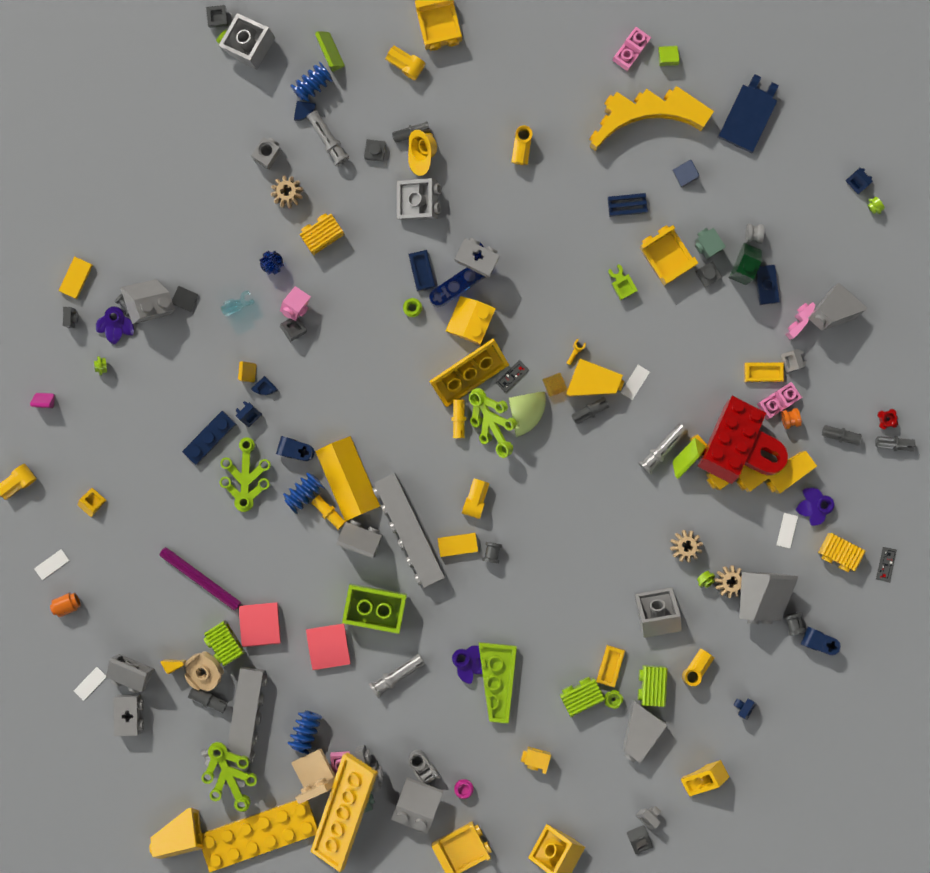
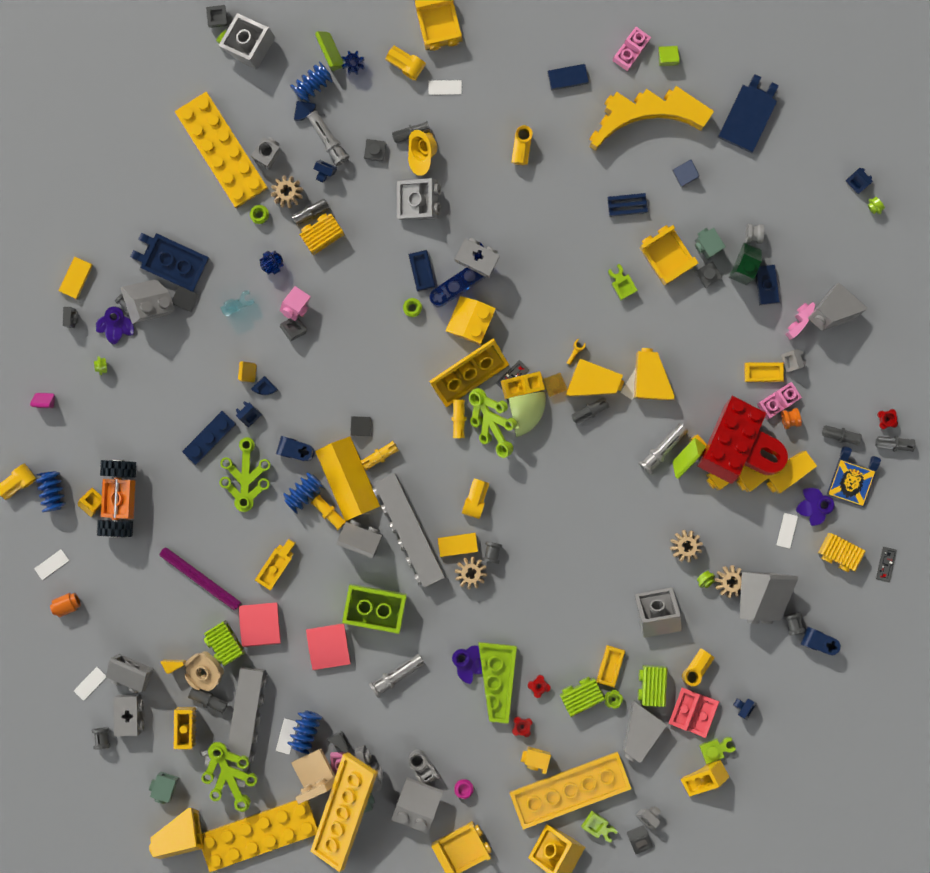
none -> blue piece [36,471,66,513]
none -> dark grey bush [92,727,111,750]
none -> plate [97,460,136,538]
none -> dark blue tile [130,233,209,292]
none -> sand green brick [149,772,179,804]
none -> yellow plate [174,91,268,208]
none -> yellow brick [174,707,197,749]
none -> lime plate [250,205,269,224]
none -> yellow hinge [255,539,295,591]
none -> white sticker [275,718,298,754]
none -> dark grey axle [291,199,329,226]
none -> dark blue tile [313,160,337,183]
none -> dark grey slope [327,731,350,753]
none -> clear blue gear [341,51,364,75]
none -> dark grey slope [350,416,371,436]
none -> yellow pin [360,441,399,471]
none -> white sticker [428,80,462,95]
none -> tan gear [455,556,487,589]
none -> yellow slope [501,371,545,399]
none -> yellow plate [509,752,631,829]
none -> red plate [512,716,533,737]
none -> red plate [528,675,551,698]
none -> dark blue tile [548,64,589,91]
none -> lime plate [581,811,618,842]
none -> yellow slope [634,348,674,401]
none -> coral slope [668,687,720,738]
none -> lime plate [699,737,736,764]
none -> flag [827,446,881,507]

